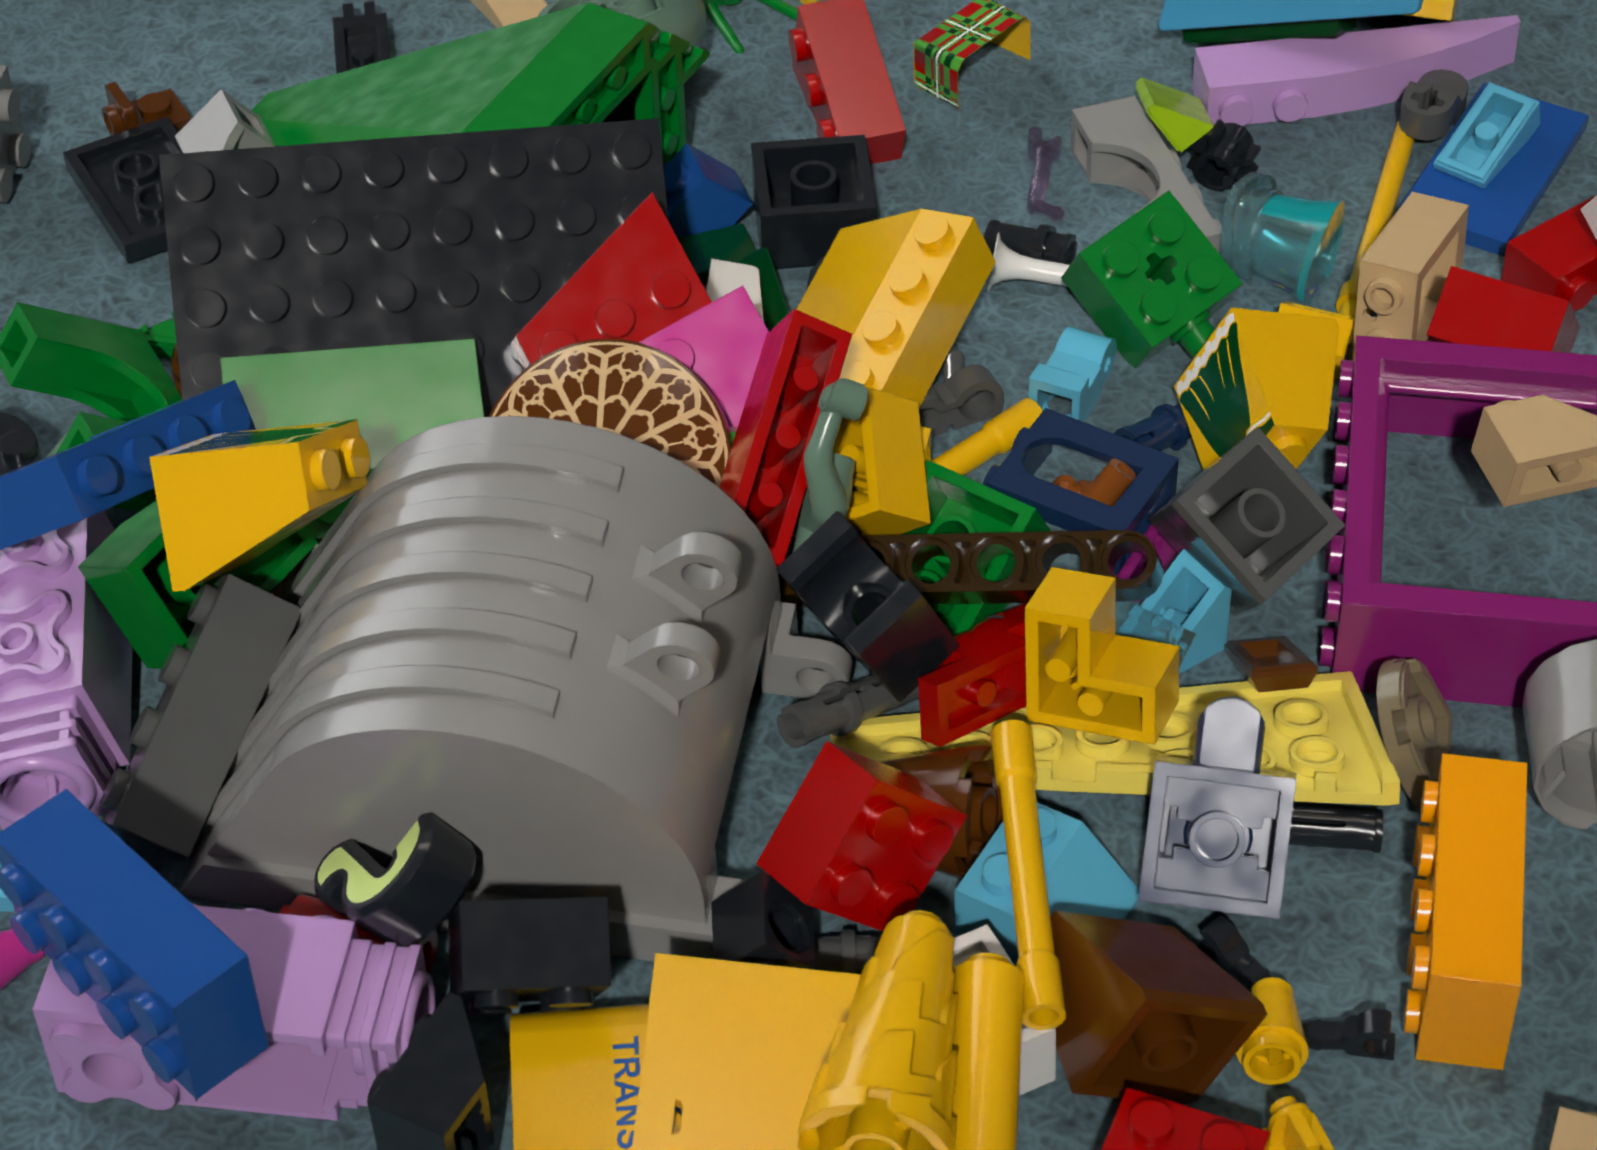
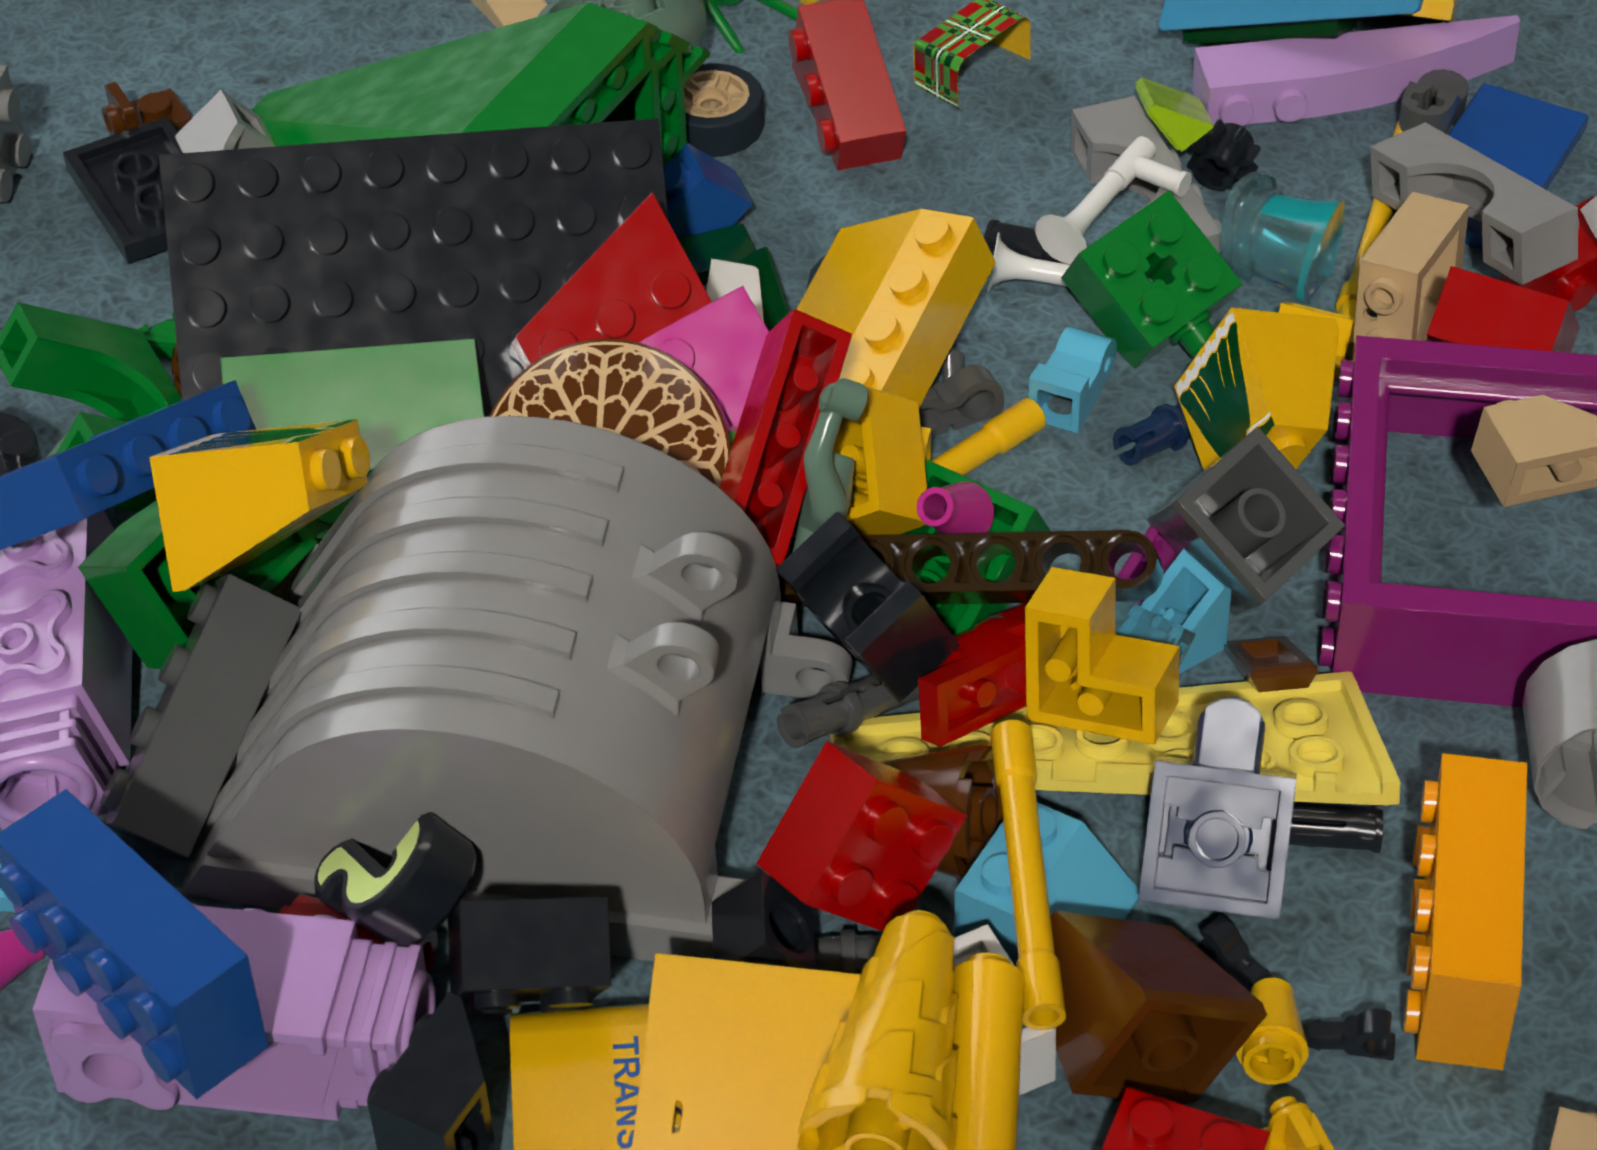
black hinge [332,1,391,74] -> none
black brick [751,134,877,269] -> none
dark blue panel [983,408,1179,575] -> none
piece [1027,126,1065,221] -> none
dark orange arm [1052,458,1136,507] -> none
dark tan tile [1376,658,1453,816] -> none
medium azure slope [1433,82,1540,189] -> none
none -> wheel [684,63,764,157]
none -> dark pink cone [917,481,994,534]
none -> white piece [1035,136,1192,265]
none -> light grey arch [1370,122,1579,285]

